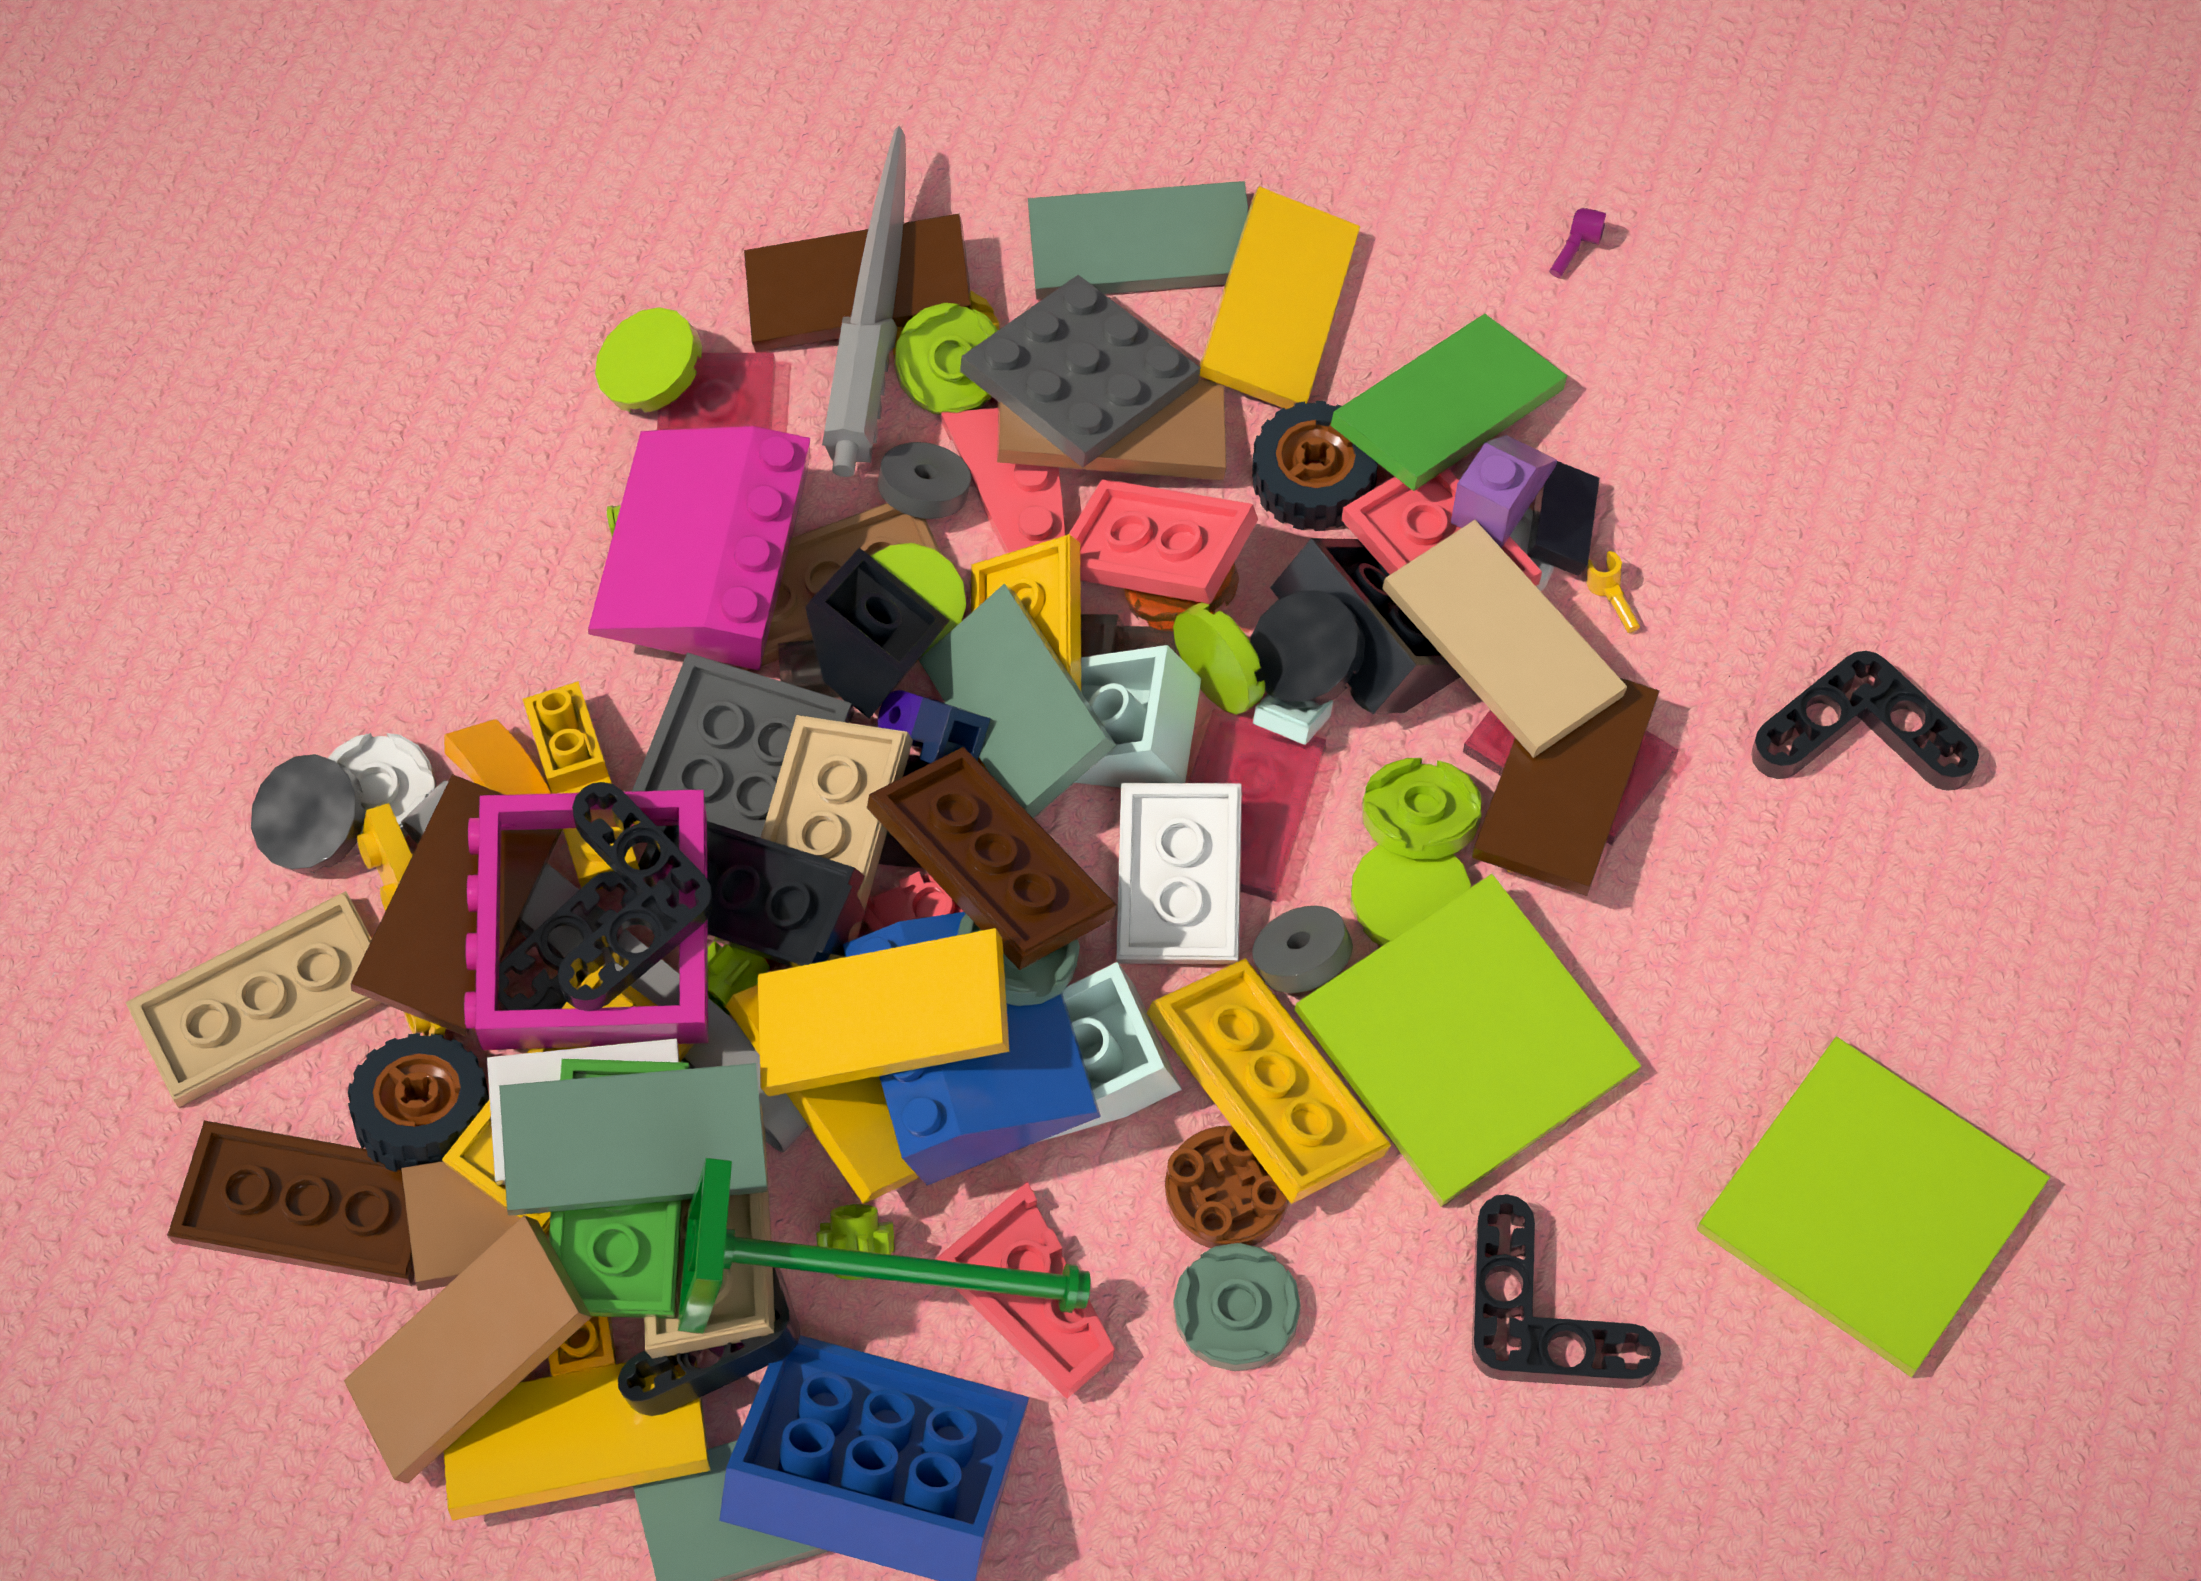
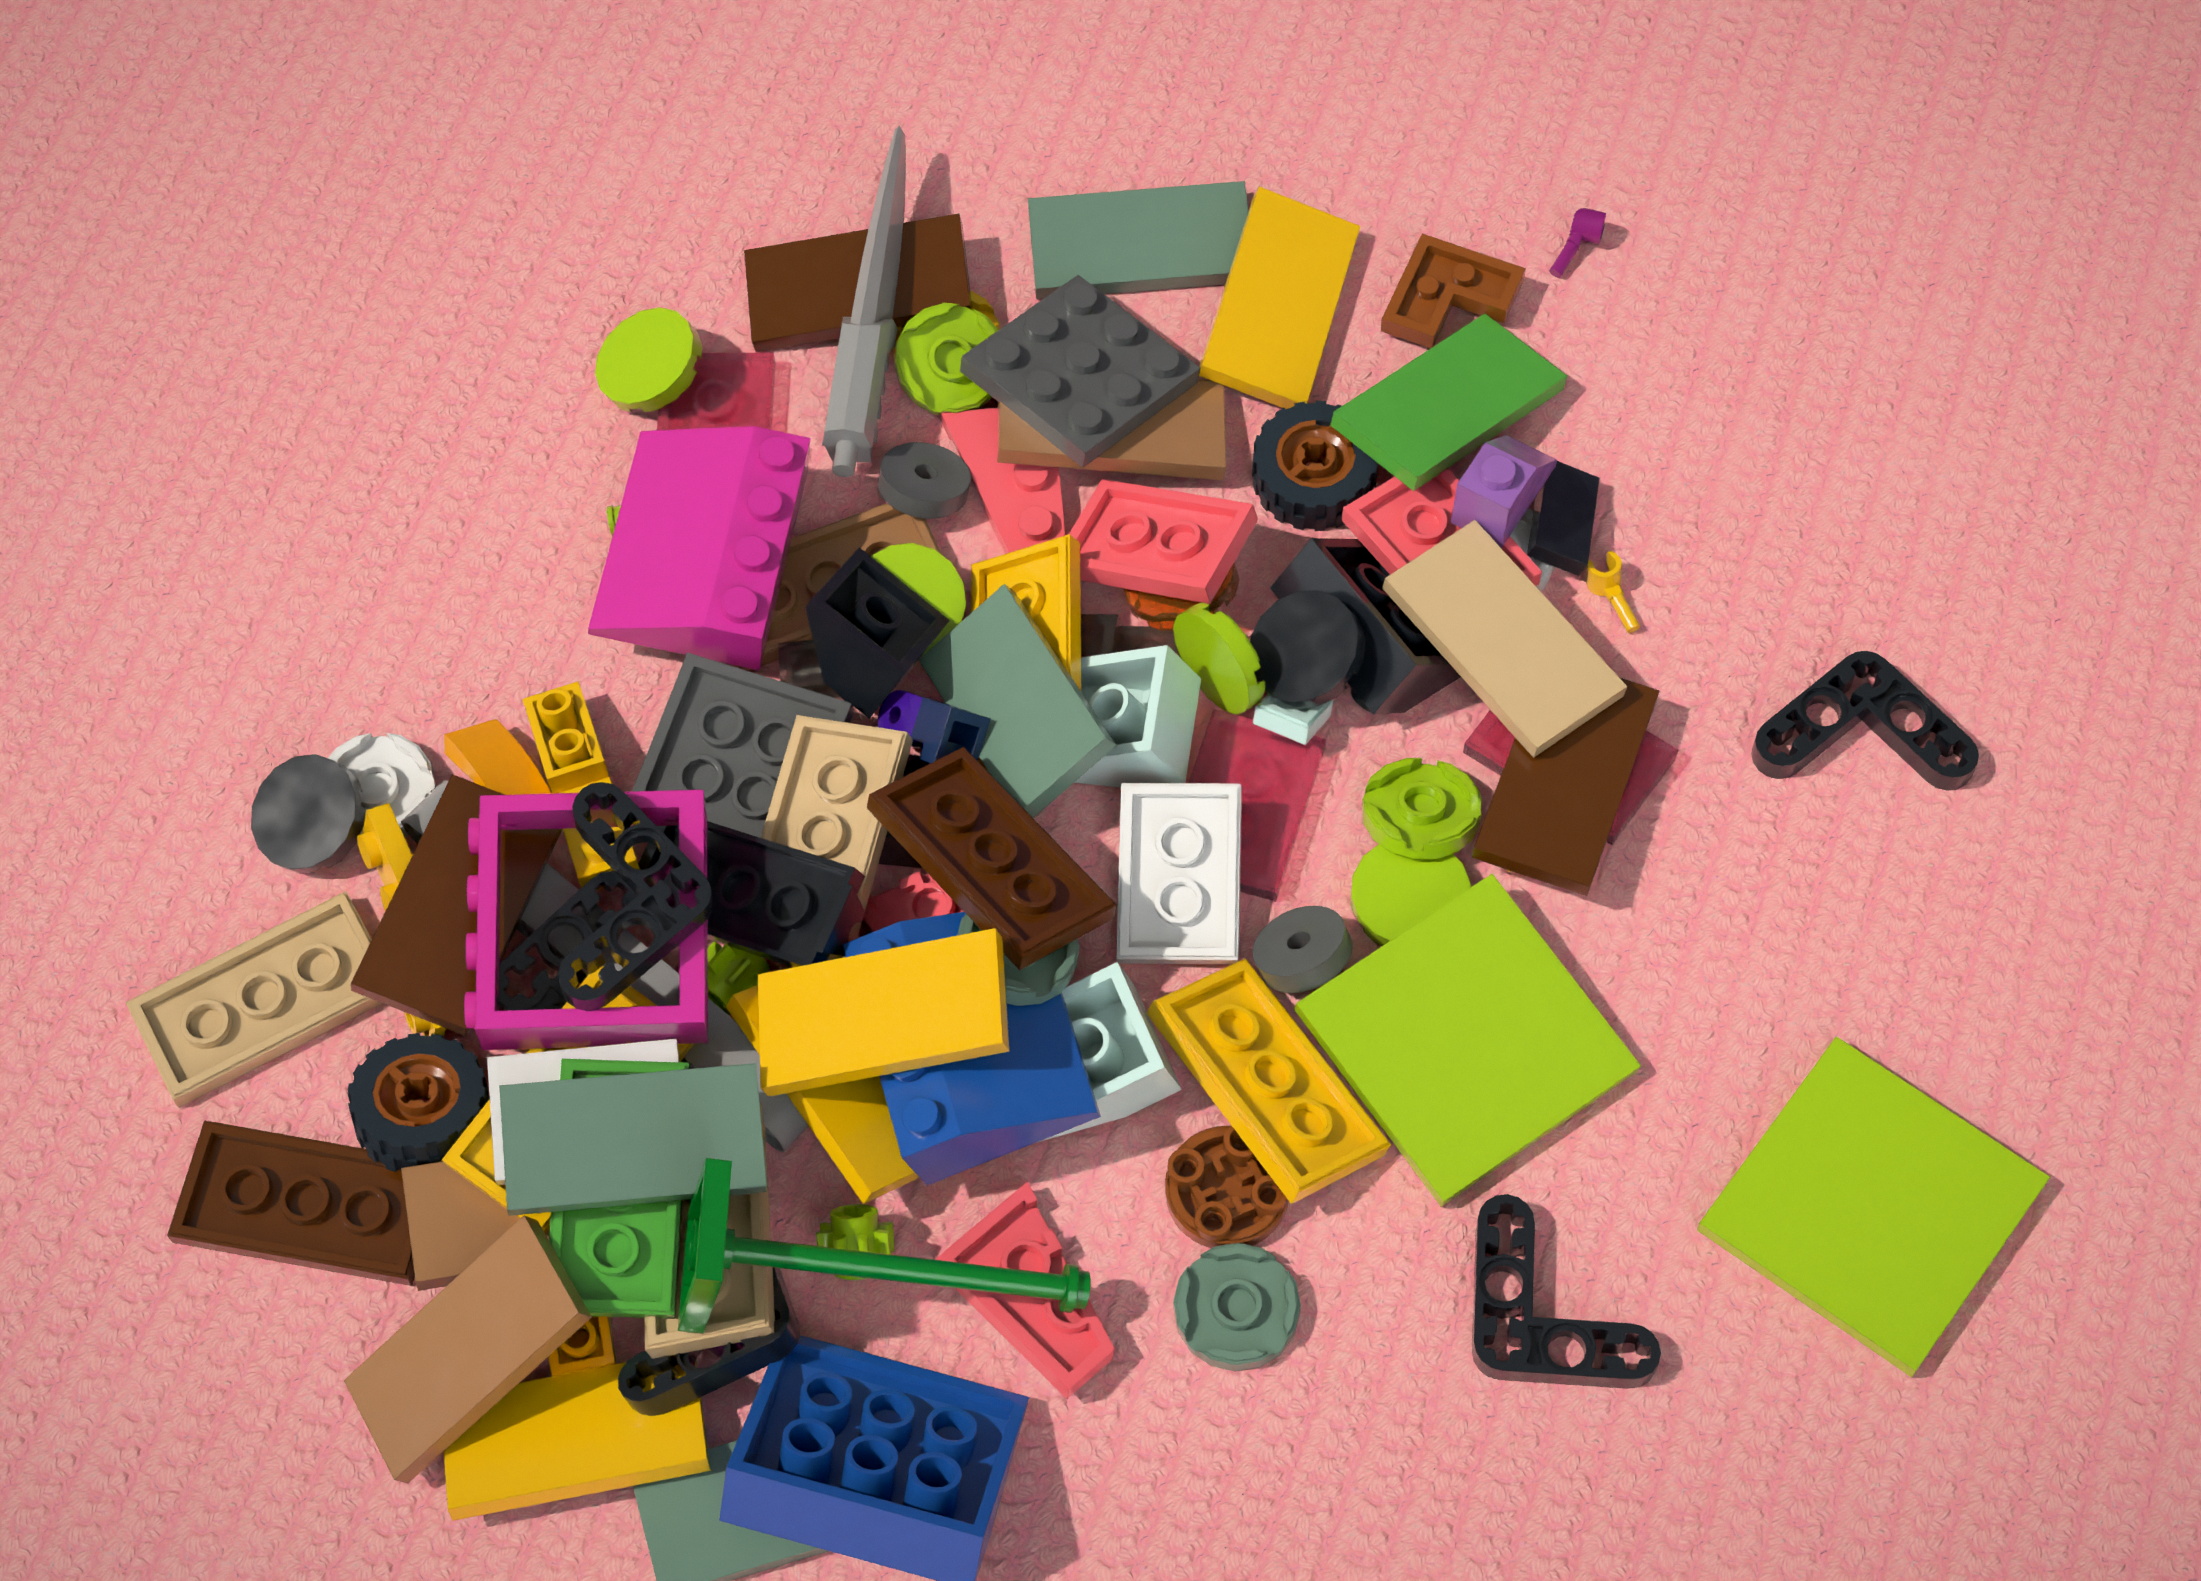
none -> dark orange plate [1381,233,1526,348]

